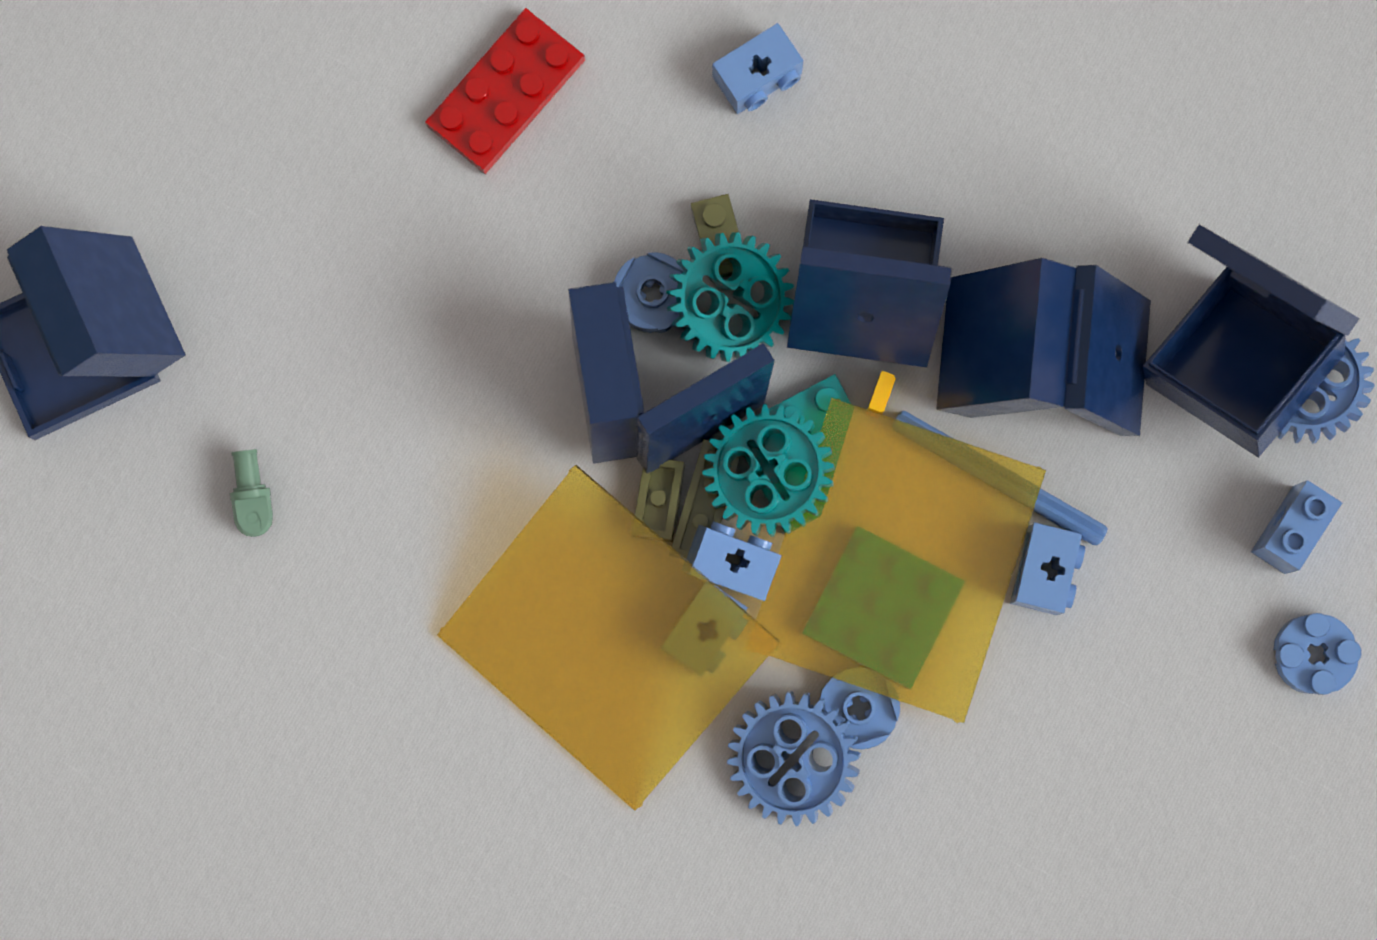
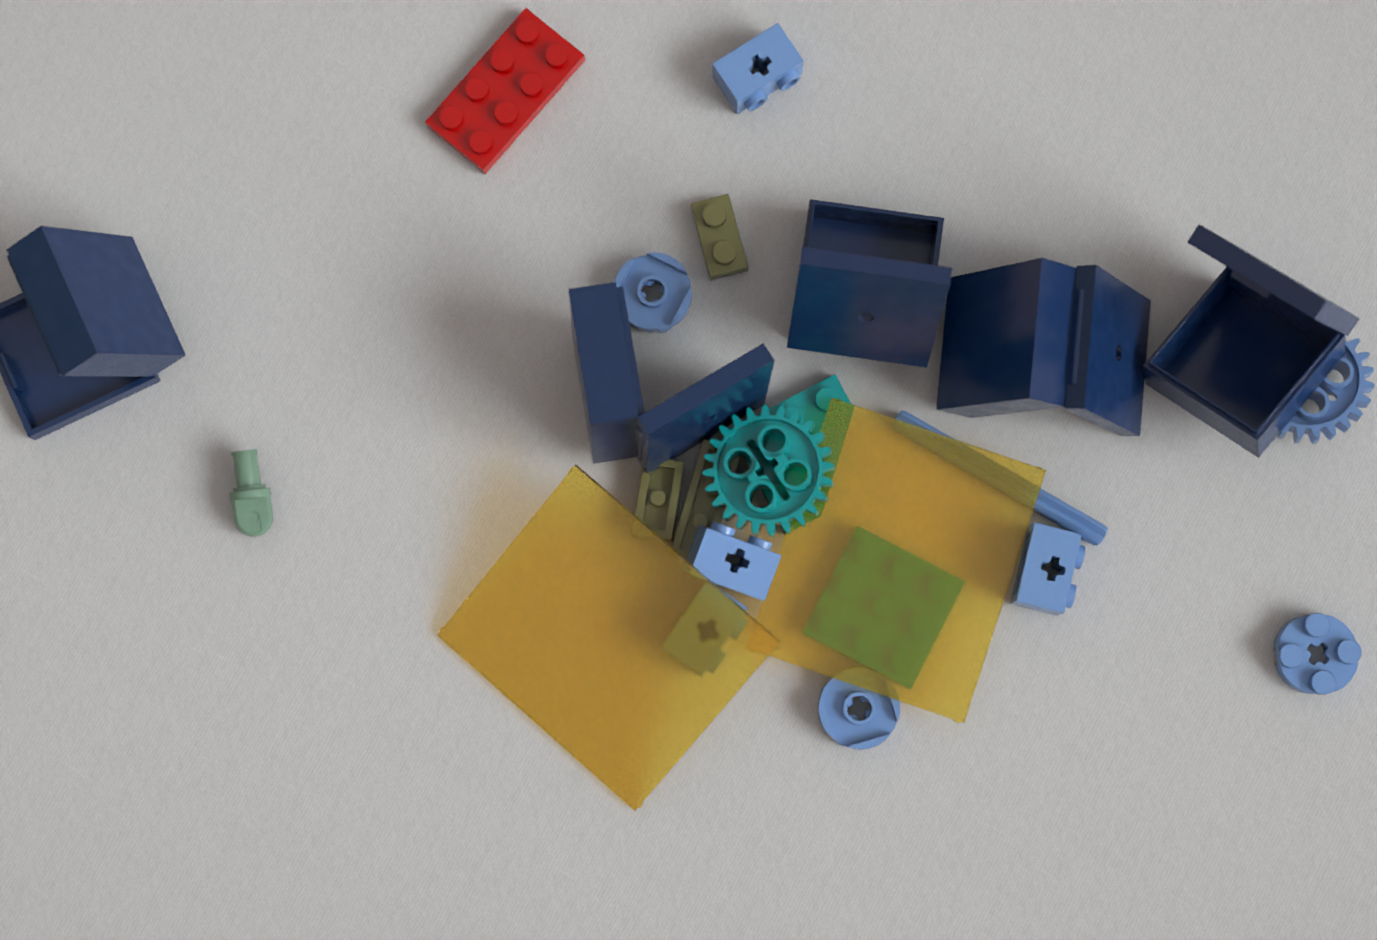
teal gear [666,232,794,362] -> none
medium blue gear [727,691,861,826] -> none
yellow tile [865,371,896,419] -> none
medium blue brick [1251,480,1342,574] -> none

